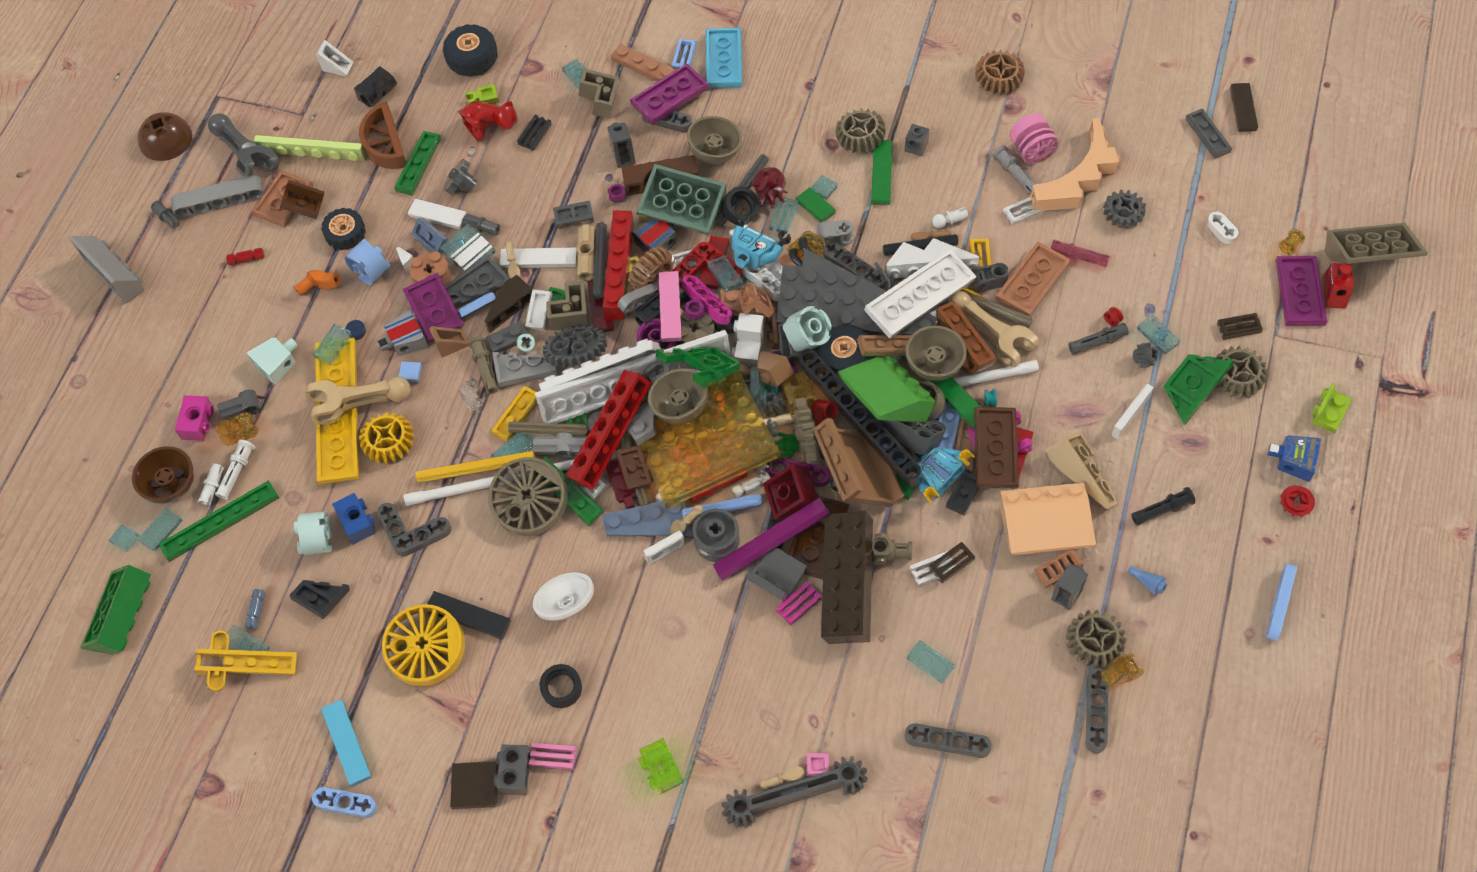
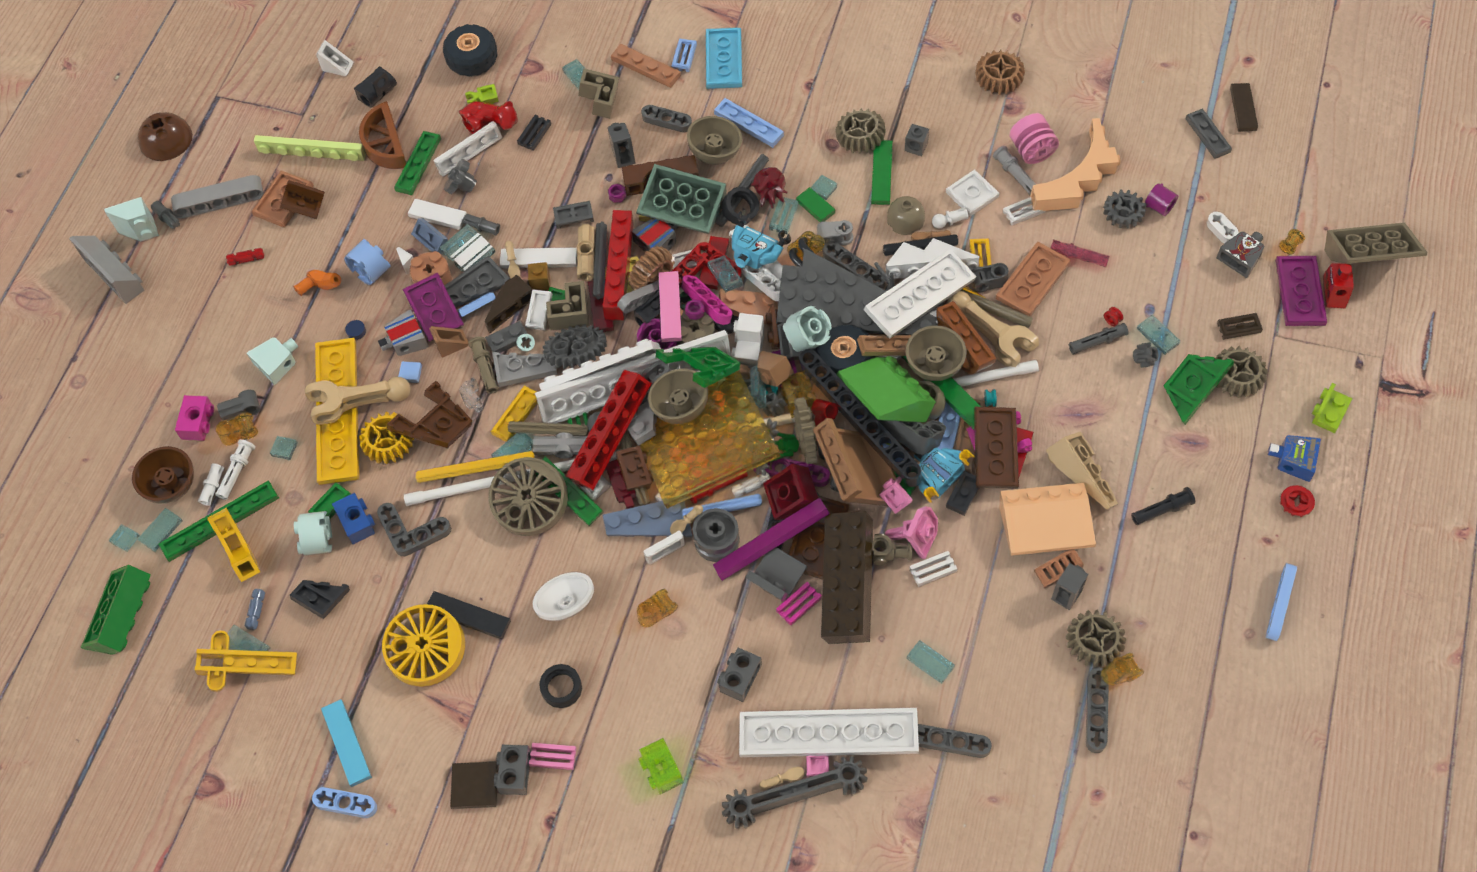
dark grey piece [208,113,279,177] -> none
clear light blue plate [313,324,352,365] -> none
black wheel [321,208,366,250] -> none
magenta tile [630,63,710,125] -> none
nougat bracket [739,281,774,318] -> none
dark brown tile [929,542,975,584] -> none
white tile [1112,384,1154,440] -> none
medium blue cone [1128,566,1167,596] -> none
none -> light aqua slope [104,197,159,242]
none -> yellow arch [207,508,260,582]
none -> clear light blue tile [270,436,297,460]
none -> green tile [308,482,351,519]
none -> reddish brown wing [387,381,472,449]
none -> white tile [433,121,502,177]
none -> pearl gold brick [528,262,551,291]
none -> clear yellow piece [637,589,678,627]
none -> light blue plate [714,98,784,148]
none -> dark grey brick [717,647,762,702]
none -> white plate [739,708,919,757]
none -> bright pink bracket [879,476,913,514]
none -> bright pink piece [885,506,938,559]
none -> dark tan cylinder [887,196,925,235]
none -> white tile [946,169,1000,217]
none -> magenta piece [1145,183,1179,216]
none -> dark grey torso [1216,232,1265,278]

